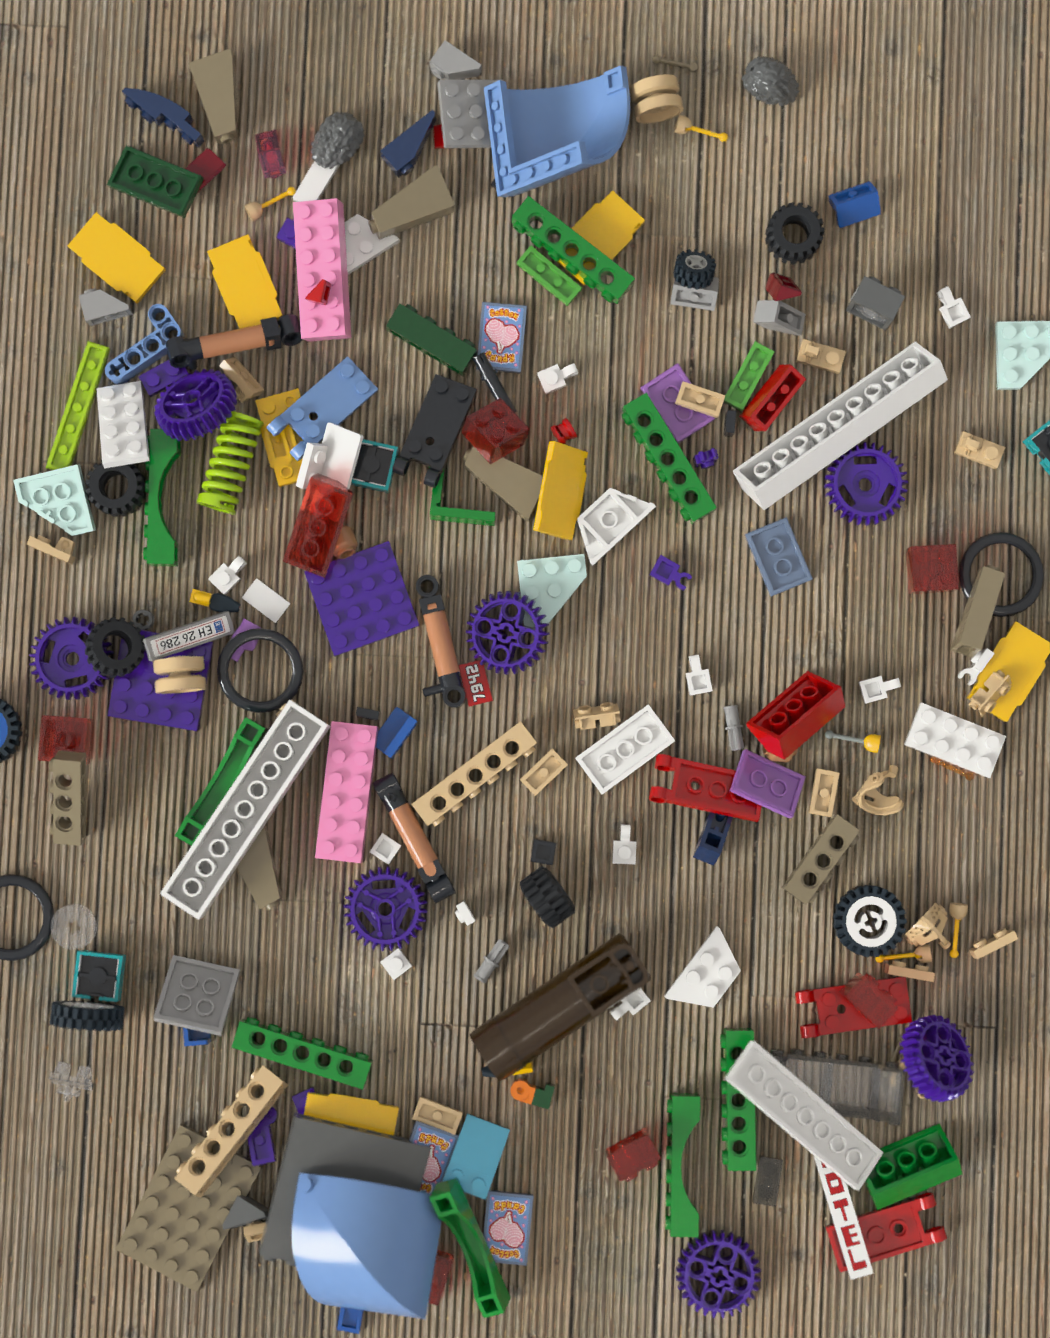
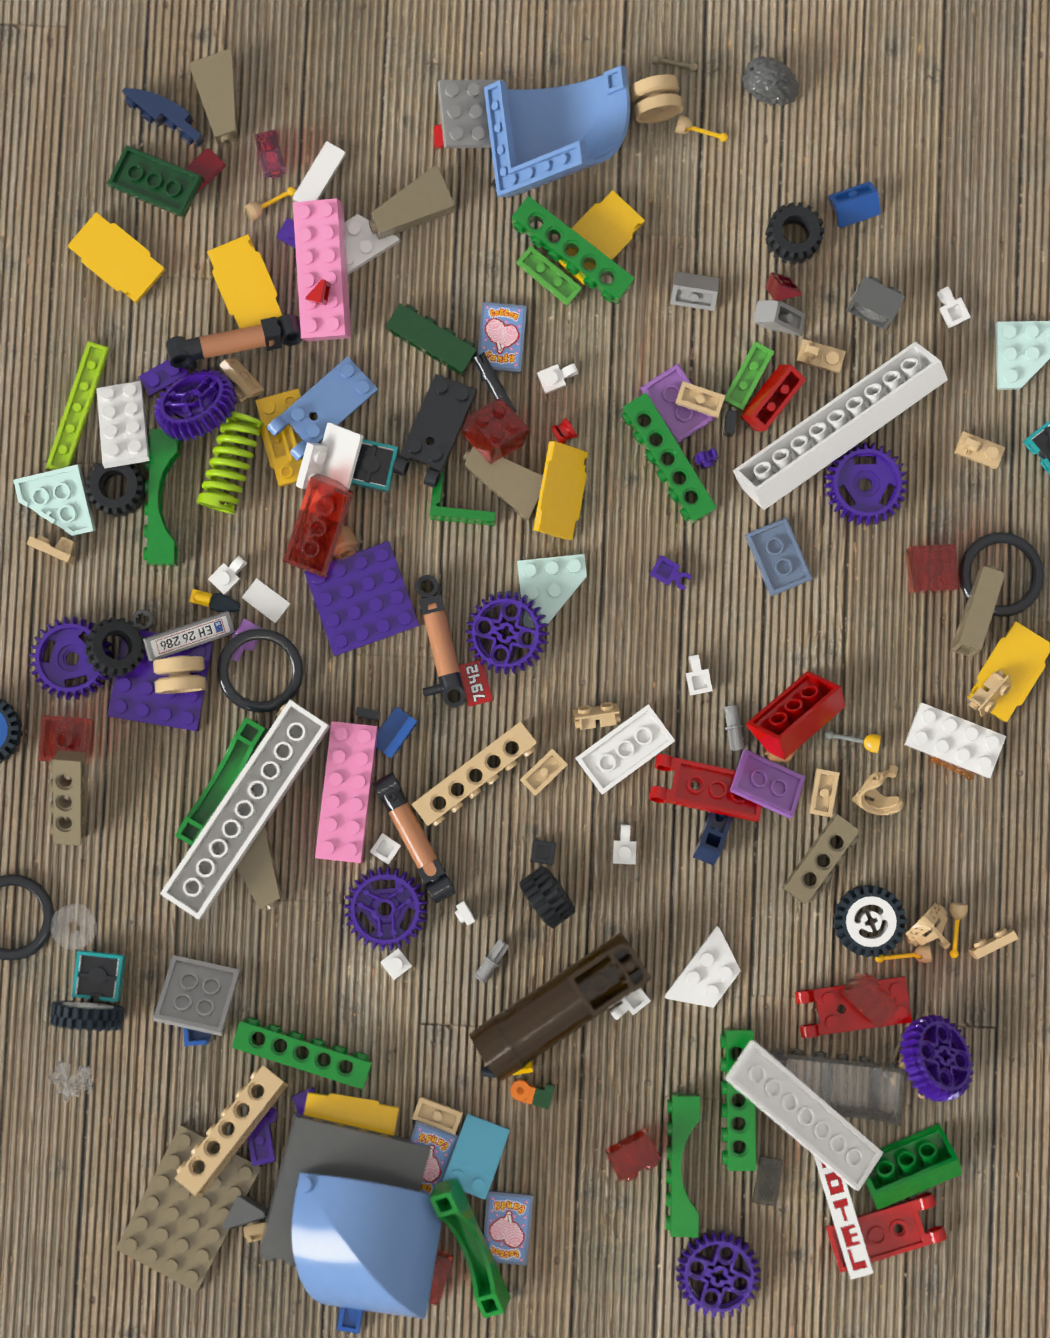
light grey slope [79,288,133,326] -> none
medium blue beam [105,304,184,385] -> none
dark grey piece [310,112,364,169] -> none
dark blue slope [380,110,436,178] -> none
light grey slope [429,40,482,80] -> none
white wing [577,488,656,566] -> none
black wheel [674,249,716,289] -> none
white plate [858,676,901,704] -> none
tan plate [884,960,935,982] -> none
white plate [958,648,995,686] -> none

